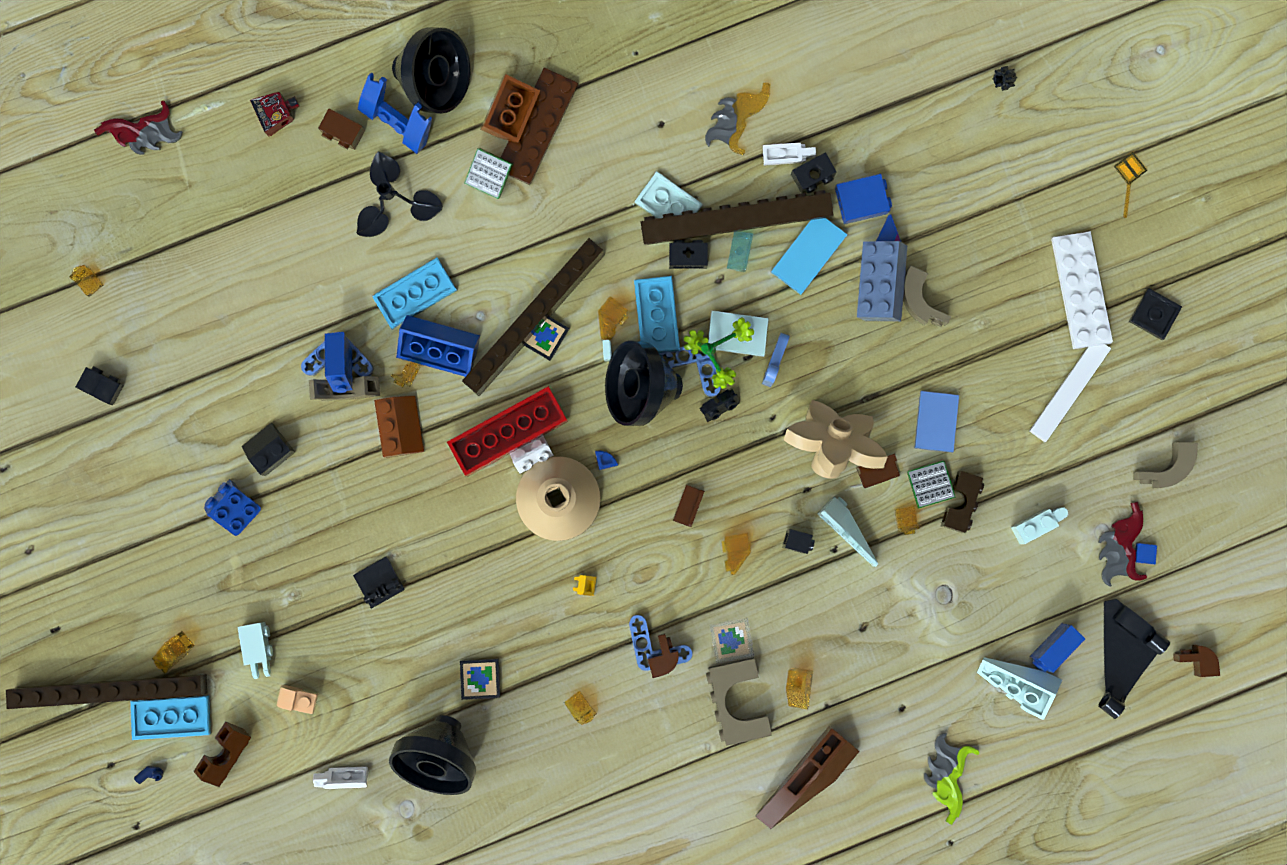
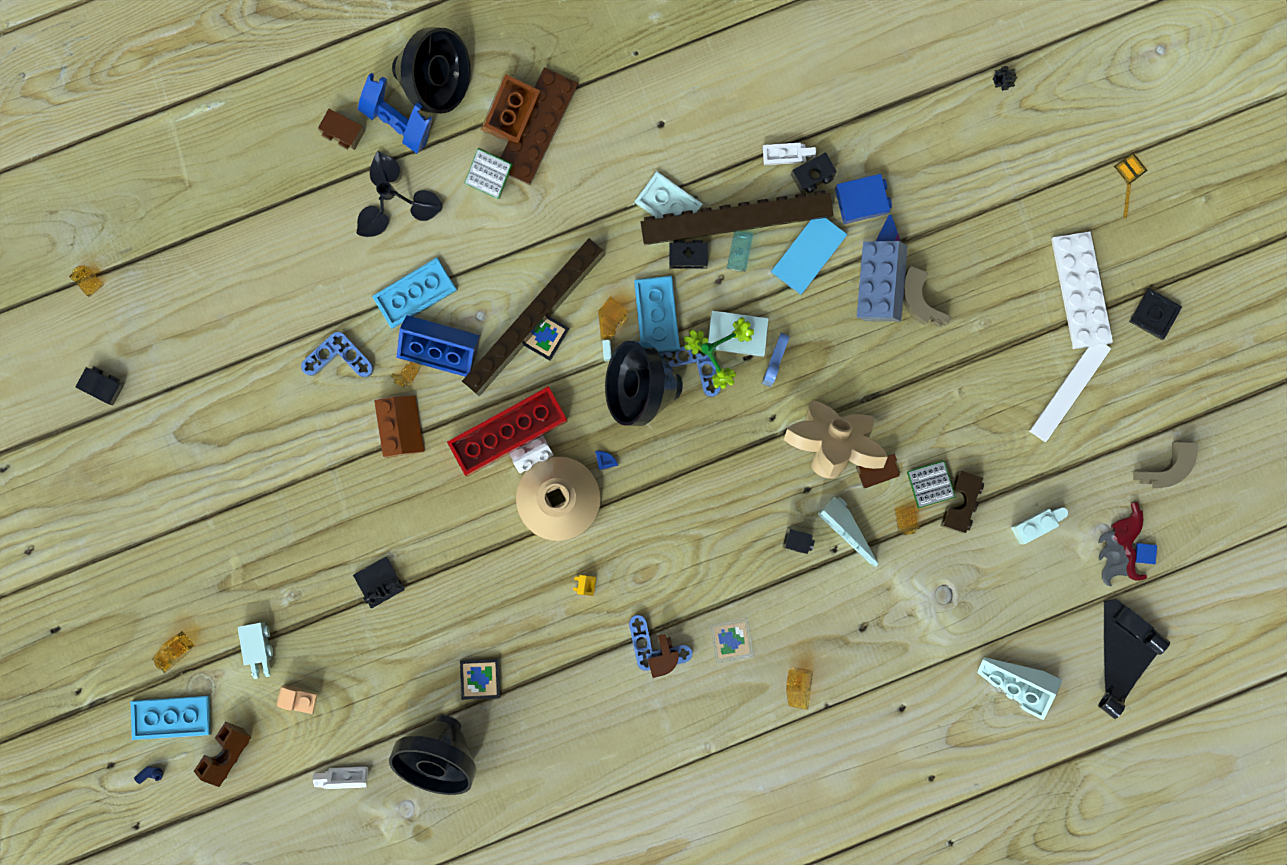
dark brown brick [6,674,208,709] -> none
piece [94,101,183,155] -> none
blue bracket [204,479,261,536] -> none
black slope [241,422,295,476] -> none
torso [250,92,300,137] -> none
dark tan arch [309,376,380,401] -> none
blue brick [325,332,353,393] -> none
clear yellow bracket [564,691,597,725] -> none
reddish brown panel [673,485,705,527] -> none
black hinge [699,389,740,423] -> none
piece [705,83,770,155] -> none
dark tan arch [706,657,772,746] -> none
clear yellow slope [721,533,751,575] -> none
reddish brown wedge [755,726,860,829] -> none
medium blue tile [914,391,959,452] -> none
piece [924,733,979,825] -> none
blue brick [1030,623,1085,673] -> none
reddish brown brick [1173,645,1220,677] -> none

